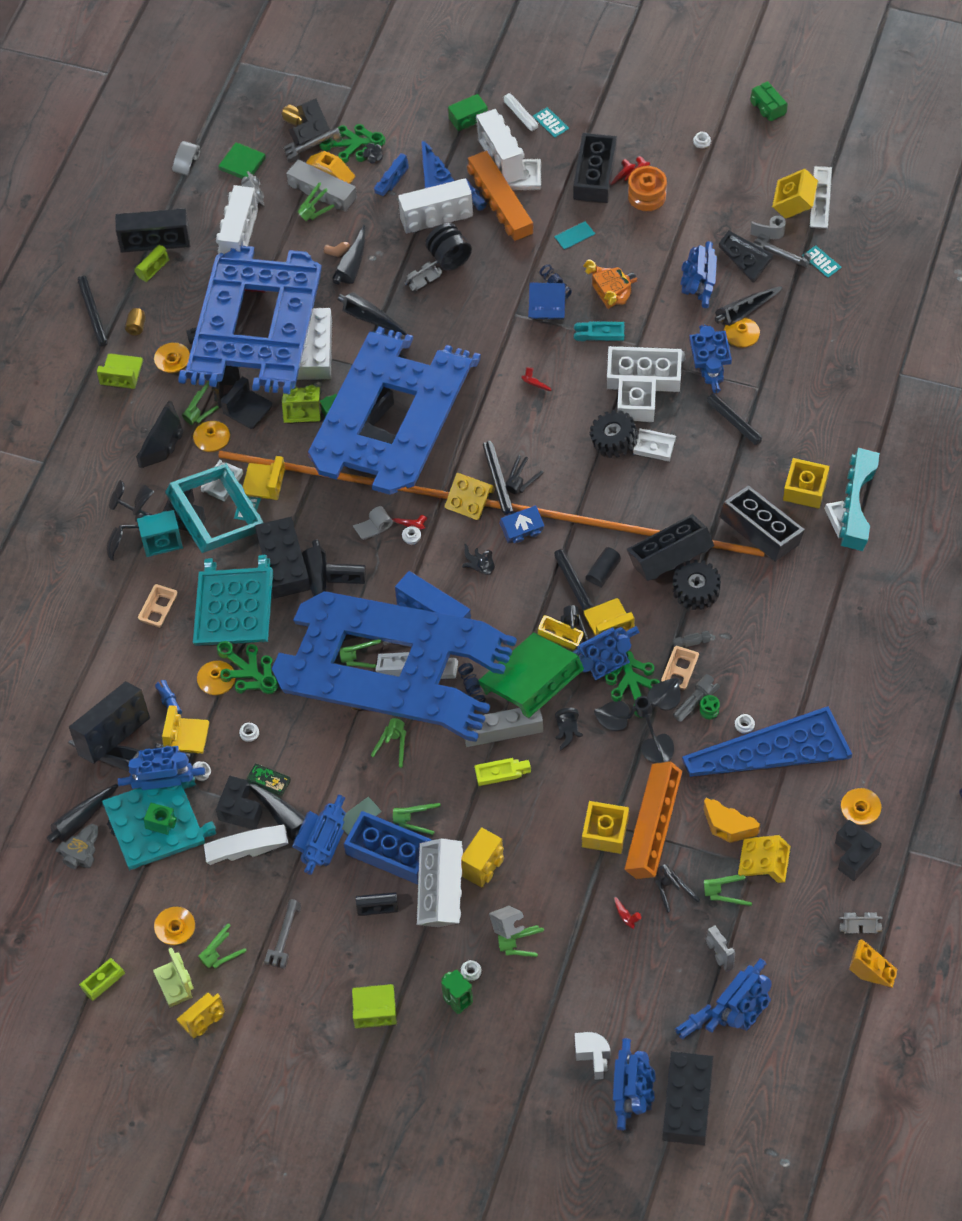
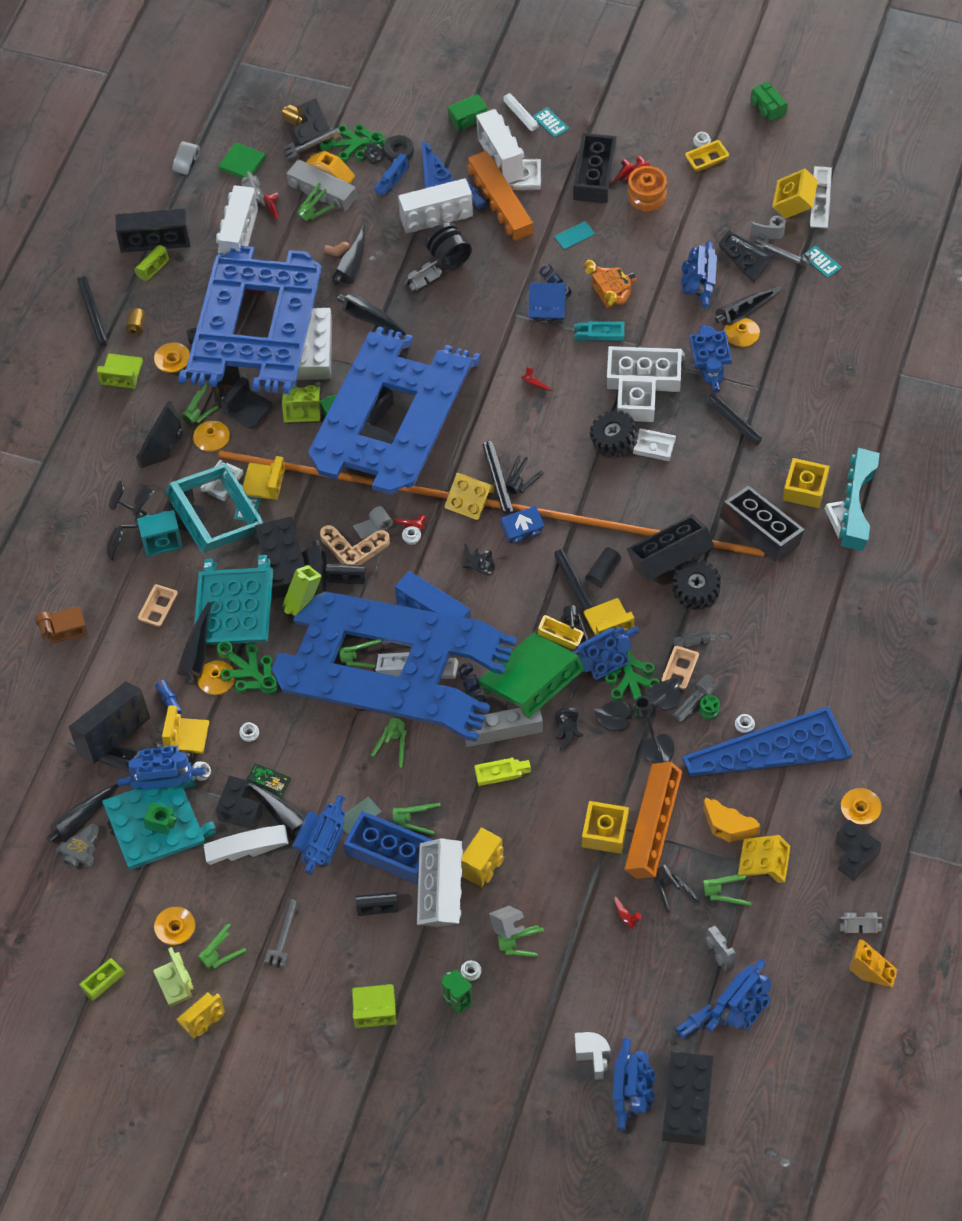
none -> dark orange hinge [35,606,88,645]
none -> black piece [177,602,211,685]
none -> red bar [264,193,279,220]
none -> lime brick [282,565,322,616]
none -> light nougat beam [320,525,390,565]
none -> black tyre [383,135,414,163]
none -> yellow piece [685,140,729,172]

